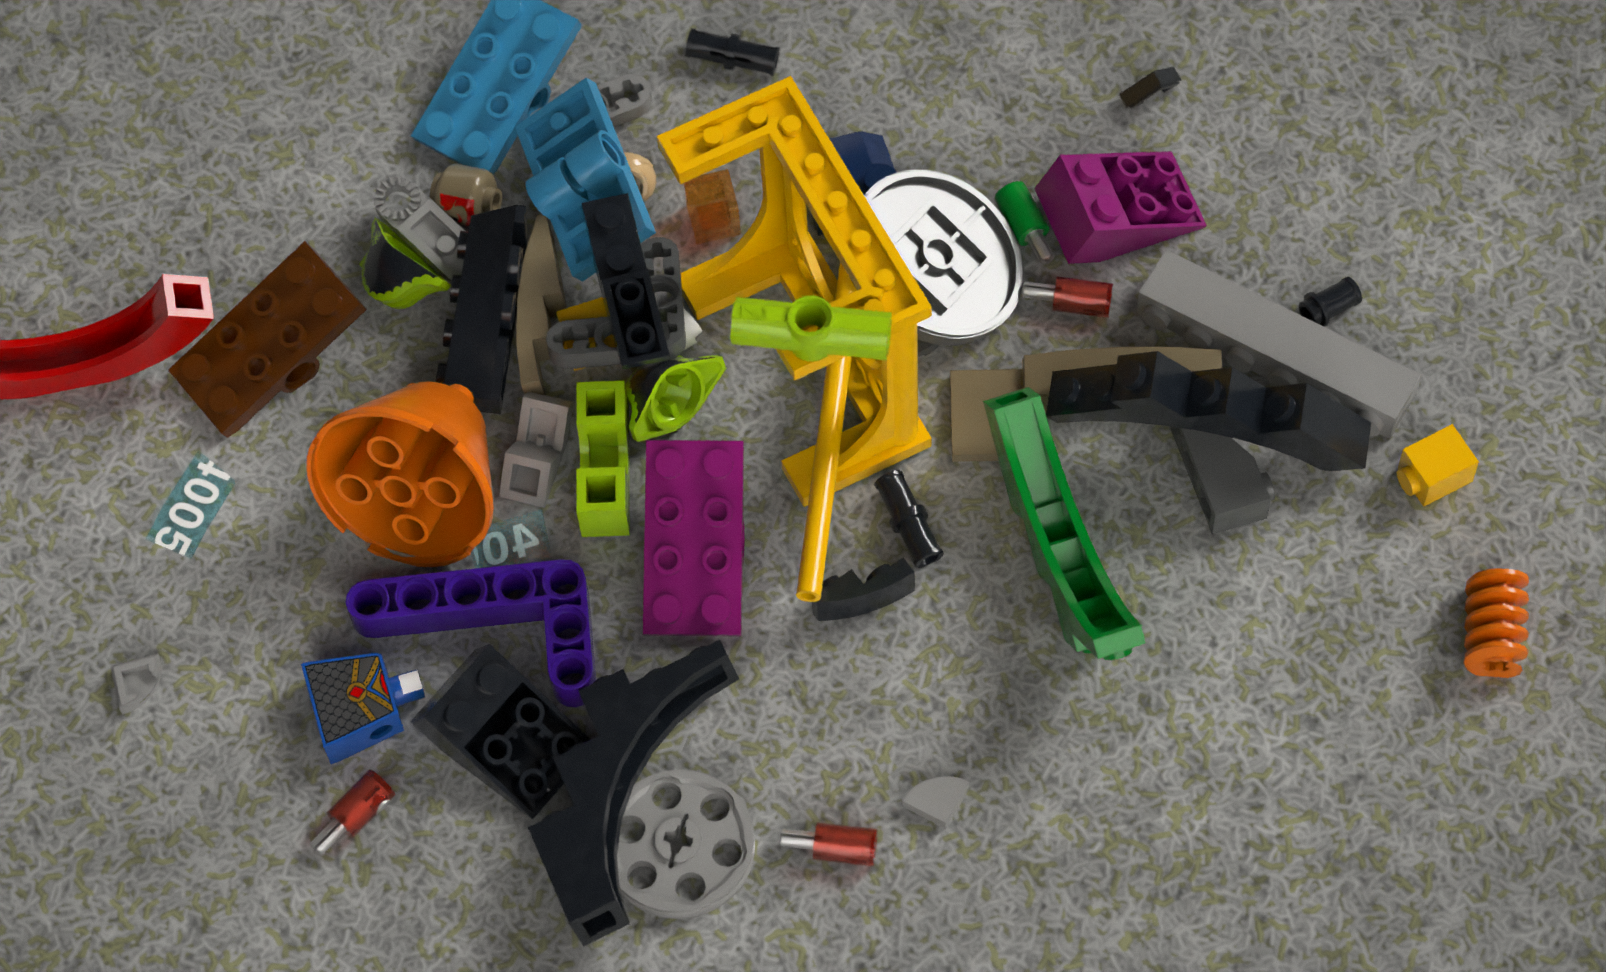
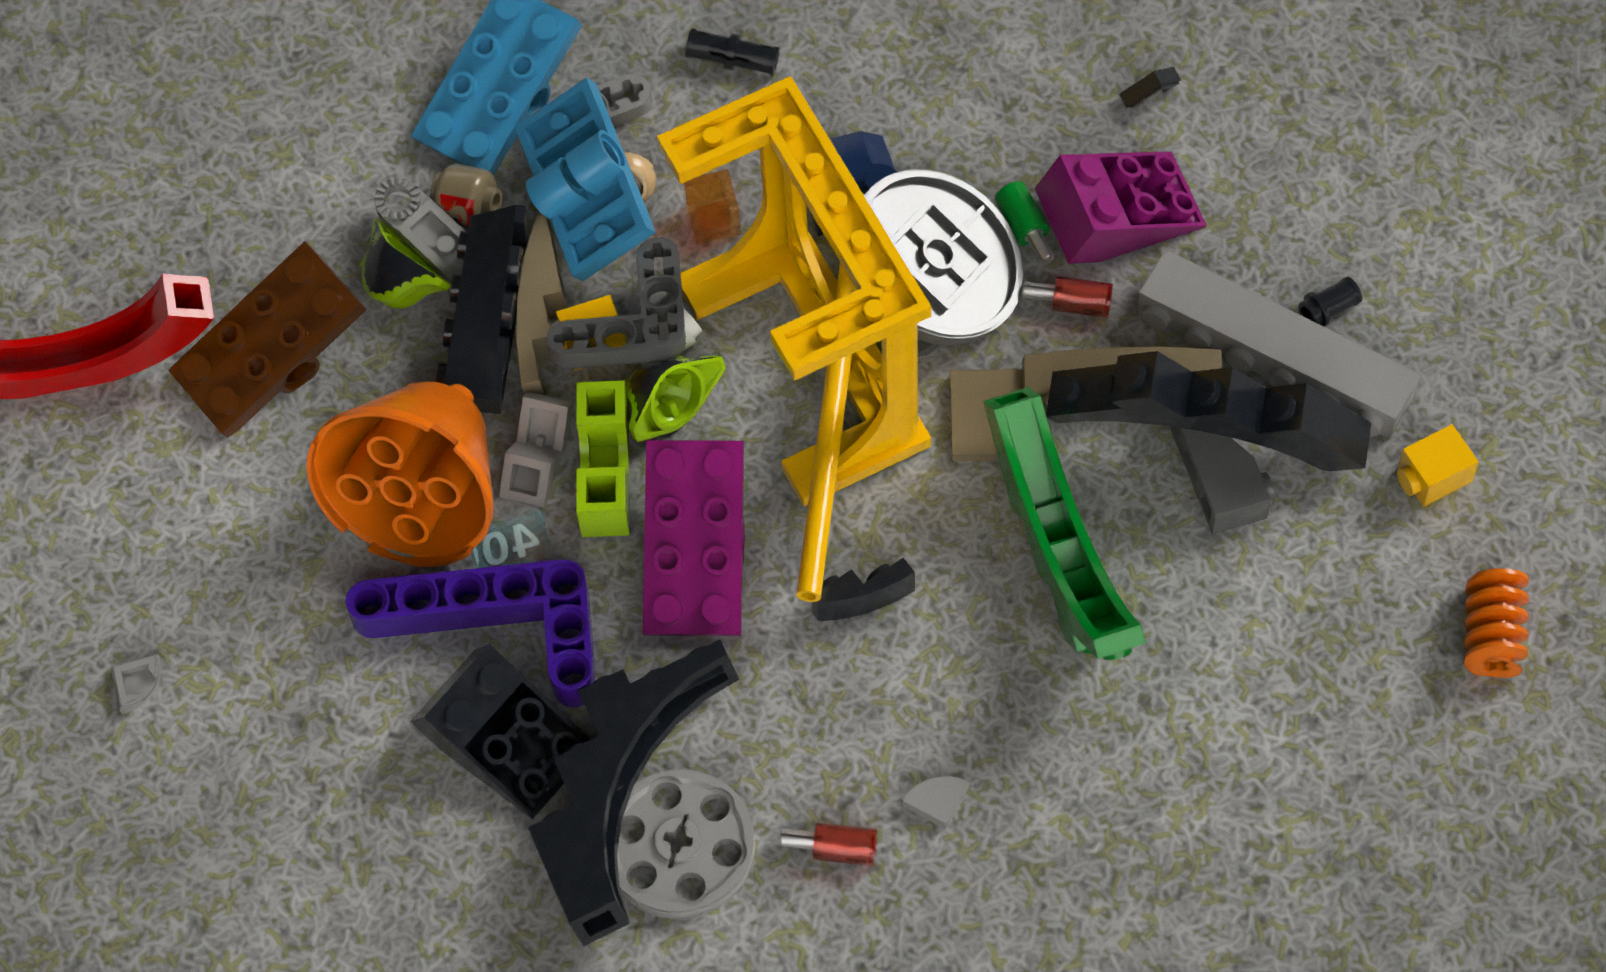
clear light blue sticker [146,450,237,559] -> none
torso [301,653,426,764] -> none
clear red piece [310,769,395,855] -> none
black slope [582,193,670,369] -> none
lime piece [730,295,892,361] -> none
black pin [874,470,944,568] -> none

